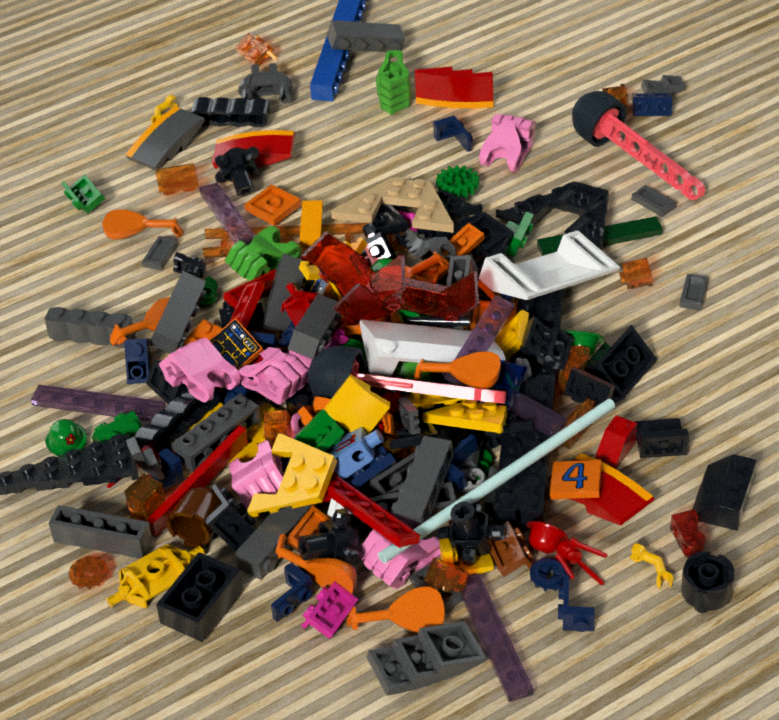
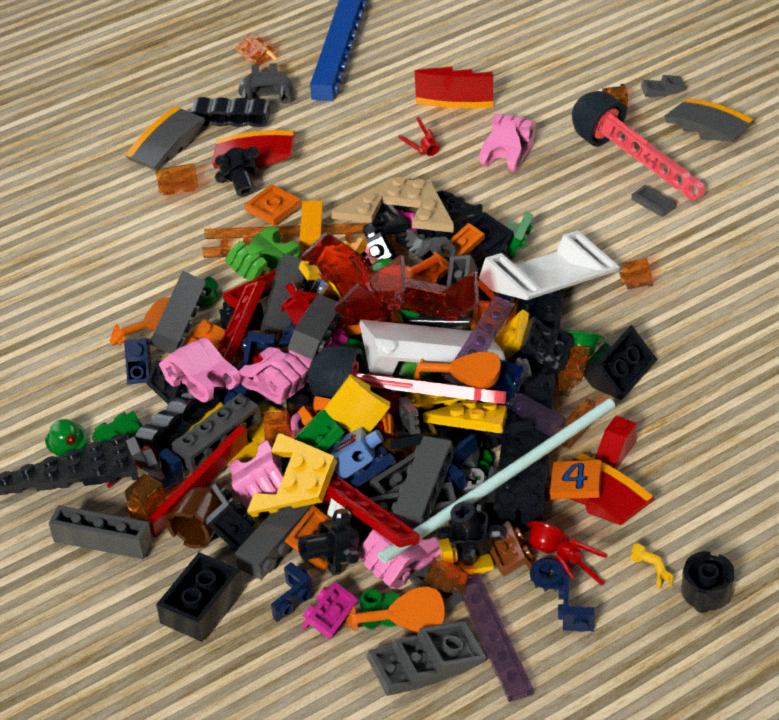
clear purple tile [31,385,166,422] -> none
dark grey brick [44,307,135,348] -> none
green bracket [61,174,105,214] -> none
clear orange gear [69,556,109,590] -> none
orange piece [102,209,183,240] -> none
yellow plate [106,544,205,609] -> none
dark grey tile [142,236,179,270] -> none
yellow arm [151,95,178,124] -> none
black plate [173,252,206,278] -> none
clear purple tile [199,183,255,246] -> none
black tile [209,318,264,378] -> none
orange piece [276,534,357,595] -> none
dark grey brick [327,20,405,52] -> none
bright green piece [376,50,411,115] -> none
dark blue bracket [433,115,473,152] -> none
green gear [436,165,480,198] -> none
black wing [495,181,609,248] -> none
dark green tile [537,216,663,256] -> none
black bracket [564,367,624,409] -> none
dark blue bracket [632,93,672,116] -> none
black bracket [634,418,689,458] -> none
clear red leg [670,509,706,558] -> none
dark grey tile [679,274,708,310] -> none
black slope [690,454,757,531] -> none
none -> green plate [359,589,401,630]
none -> red plant [398,117,440,156]
none -> dark grey slope [664,98,754,141]

